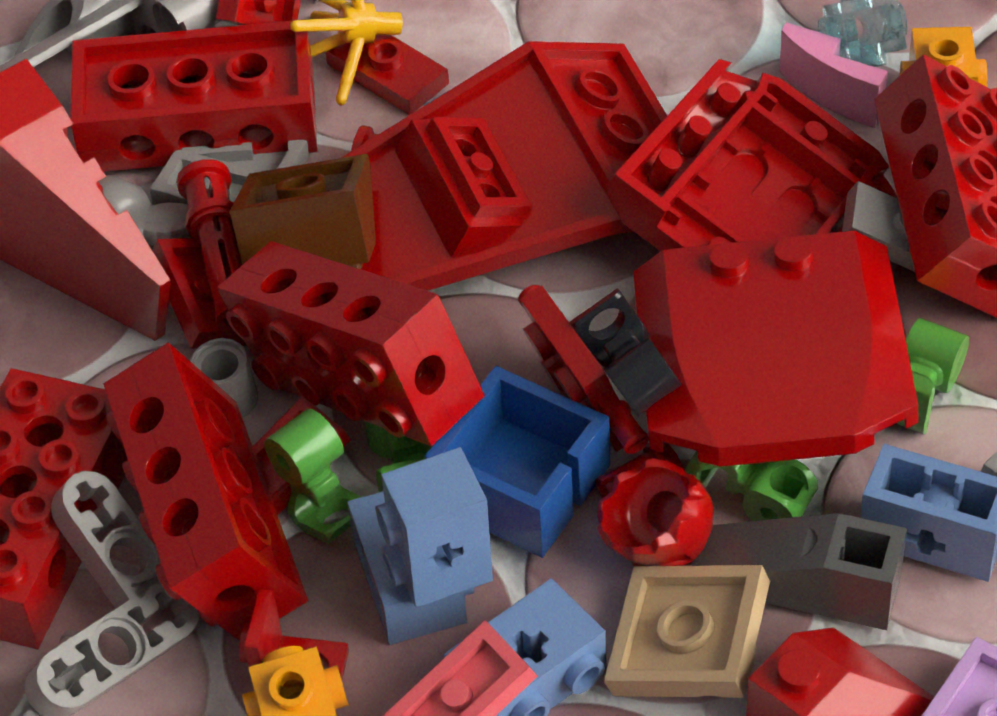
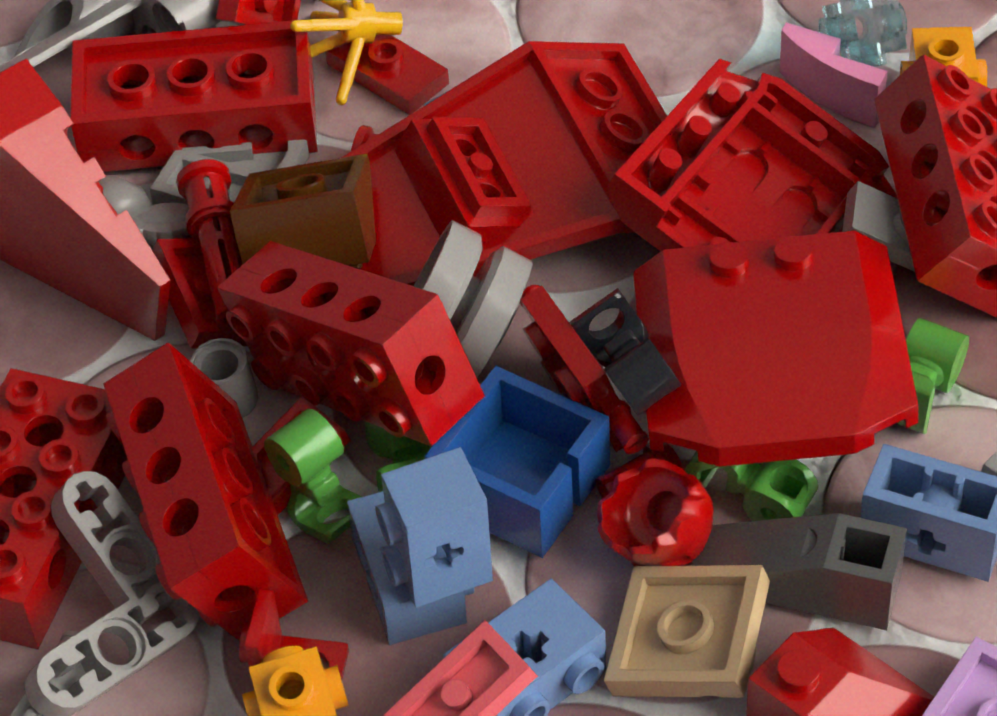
none -> light grey wheel [414,220,533,378]

